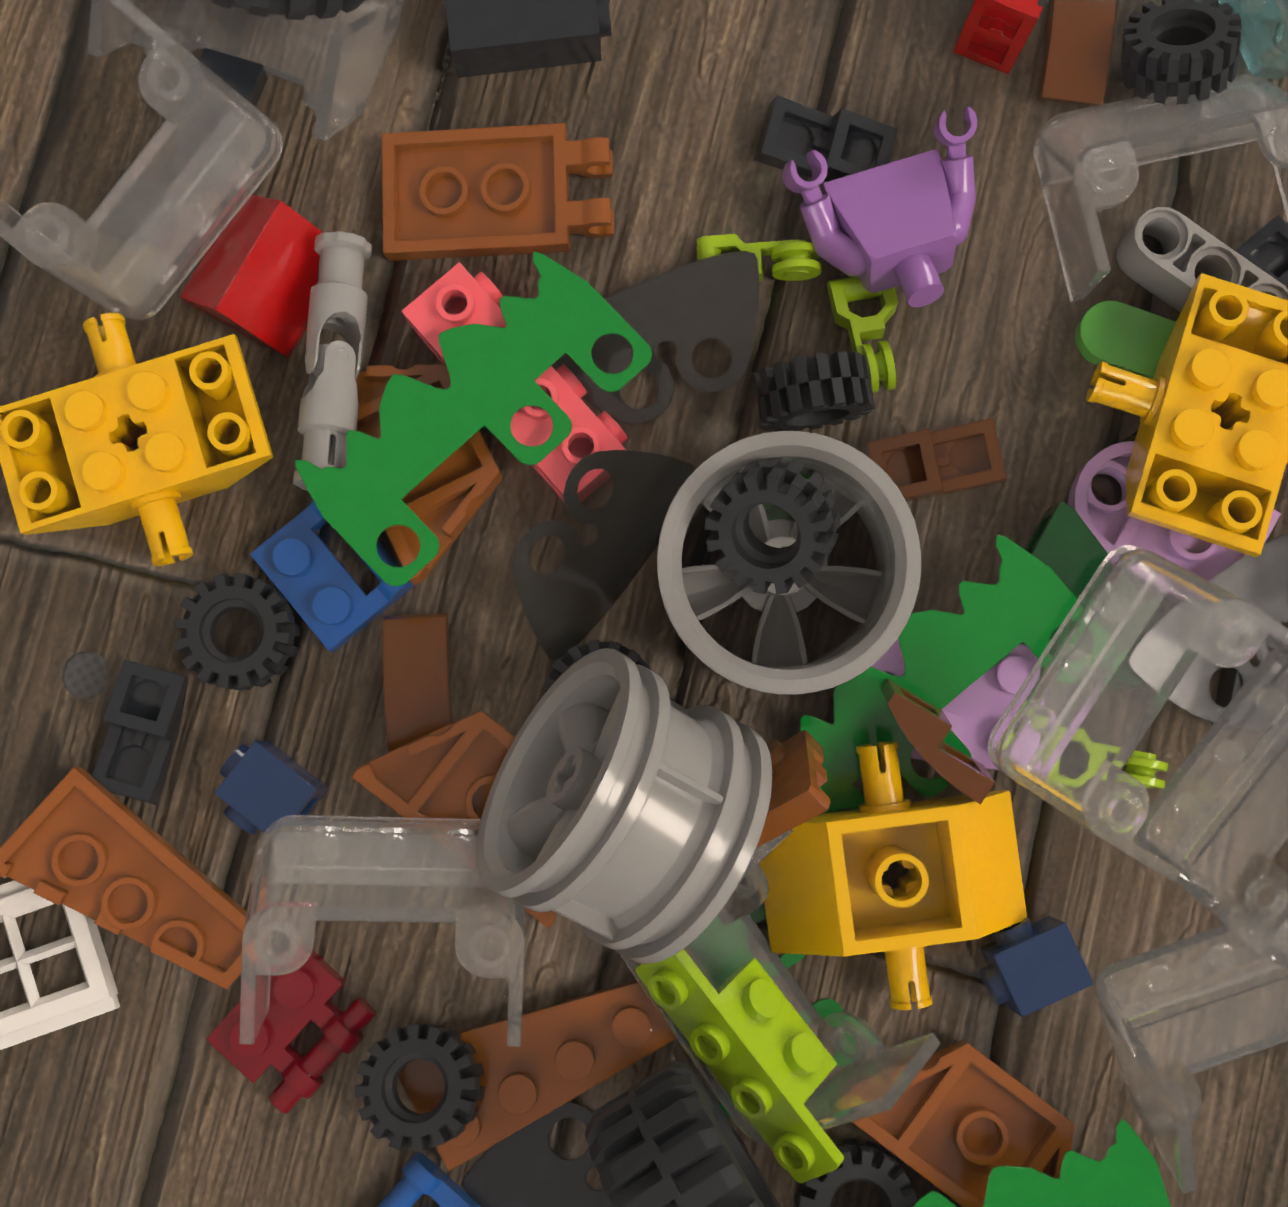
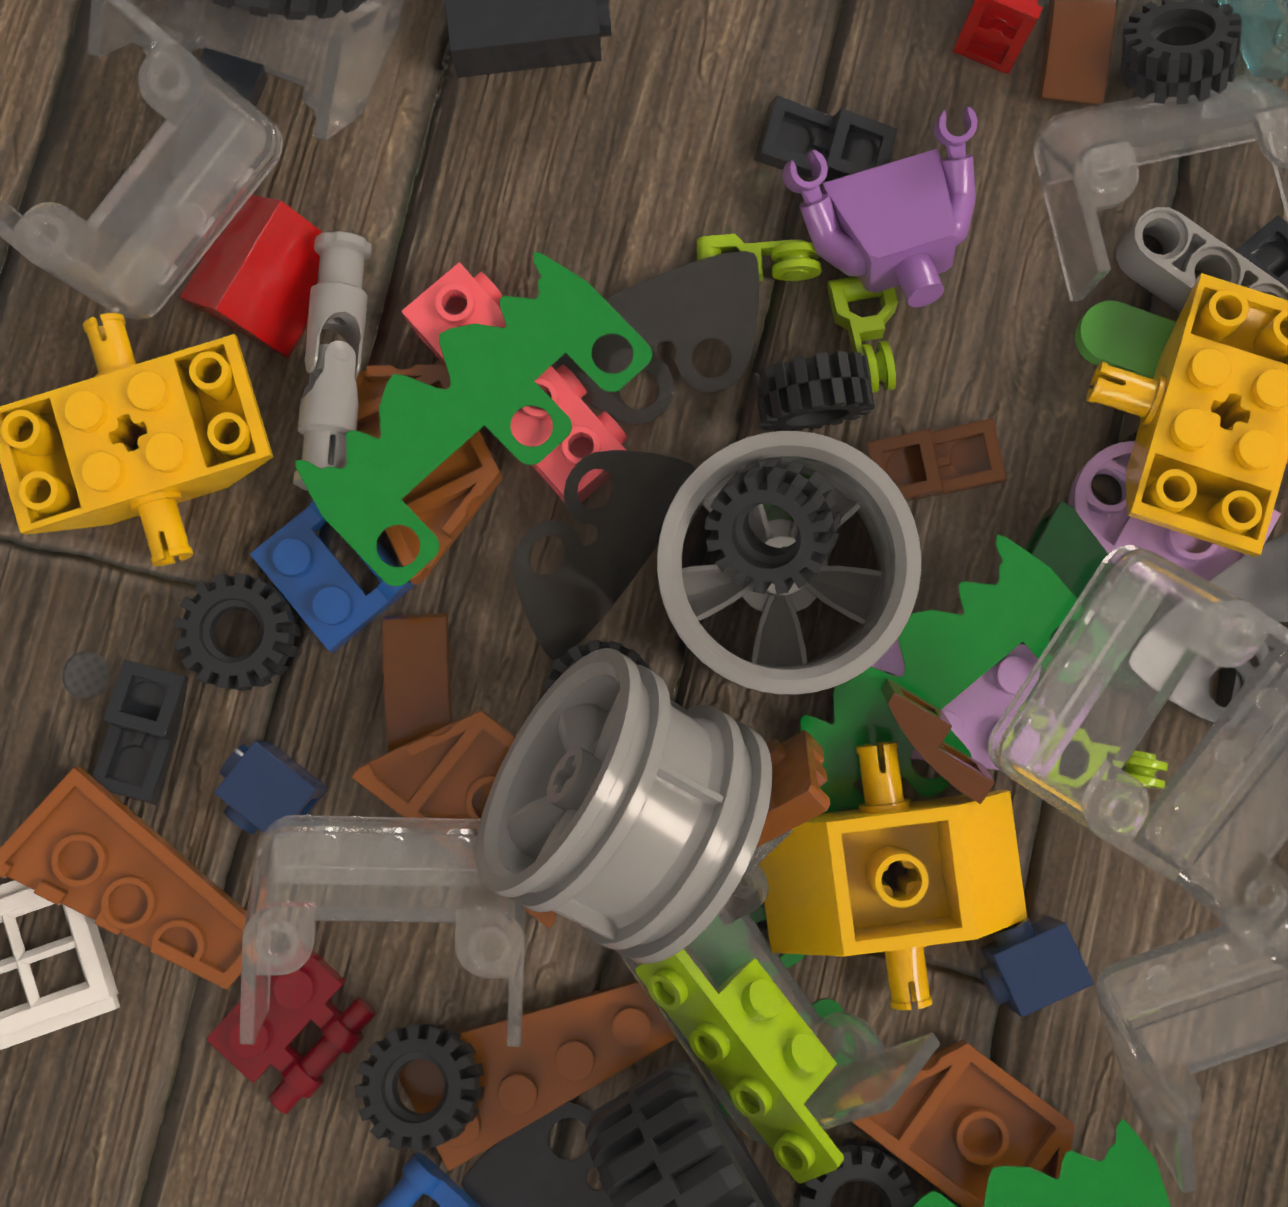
dark orange tile [382,123,615,261] -> none

